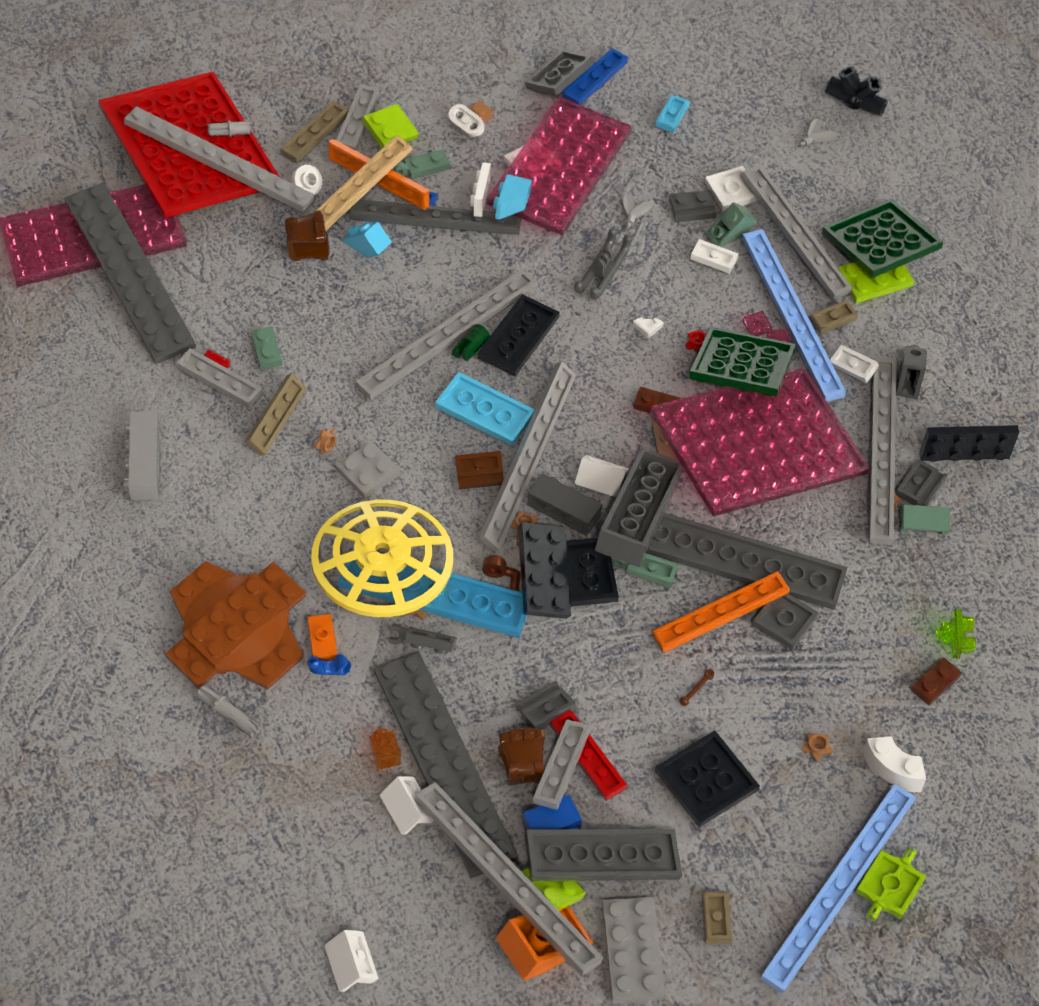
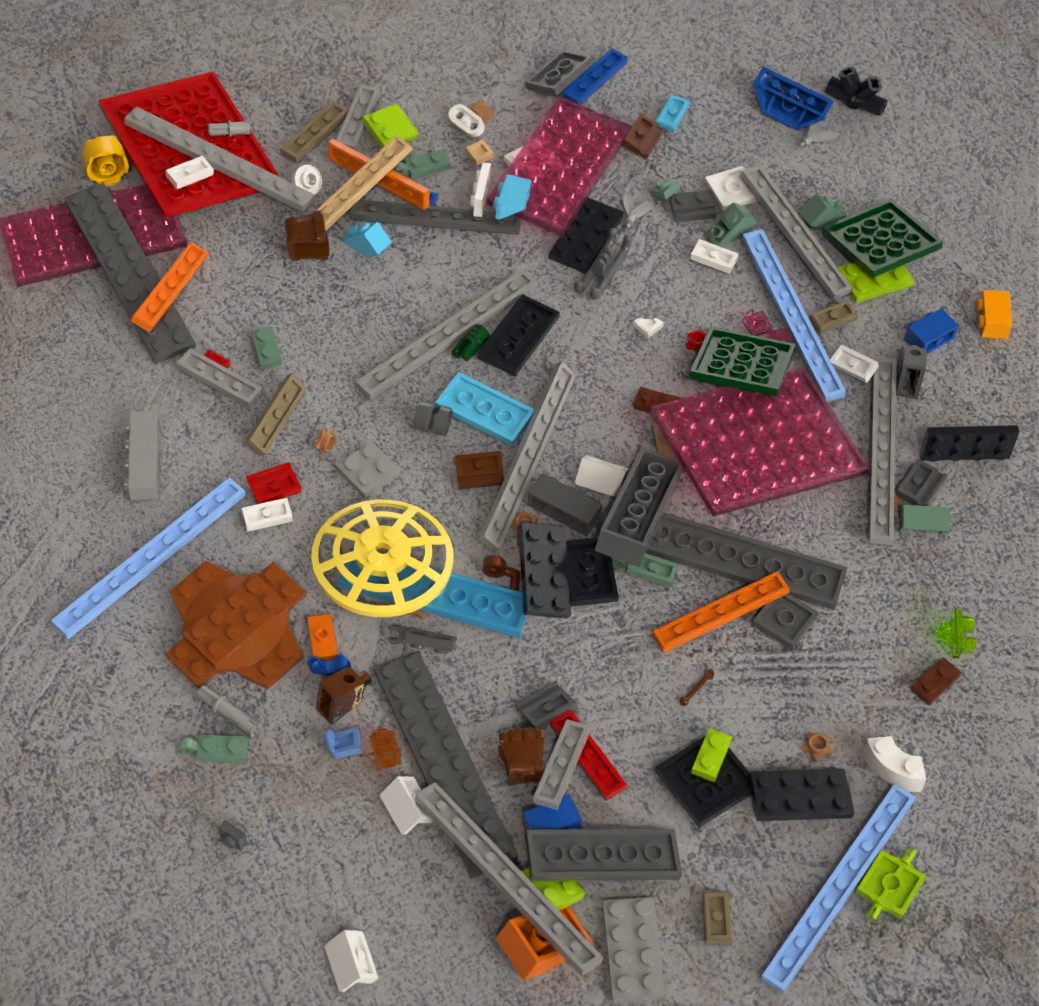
none -> light blue plate [51,477,246,640]
none -> yellow brick [82,135,129,185]
none -> orange tile [131,242,209,332]
none -> white plate [166,156,214,189]
none -> sand green plate [179,735,249,763]
none -> dark grey plate [219,820,247,851]
none -> white plate [242,498,293,532]
none -> red plate [246,462,302,504]
none -> reddish brown torso [316,667,372,725]
none -> medium blue plate [324,727,362,759]
none -> dark grey wheel [414,401,453,436]
none -> tan plate [465,140,494,166]
none -> black plate [548,196,624,274]
none -> reddish brown plate [621,113,666,160]
none -> sand green plate [649,179,680,200]
none -> lime plate [691,728,733,782]
none -> black plate [748,769,855,821]
none -> blue wedge [753,66,834,131]
none -> sand green slope [799,193,848,230]
none -> blue brick [904,308,959,354]
none -> light orange brick [976,290,1012,339]

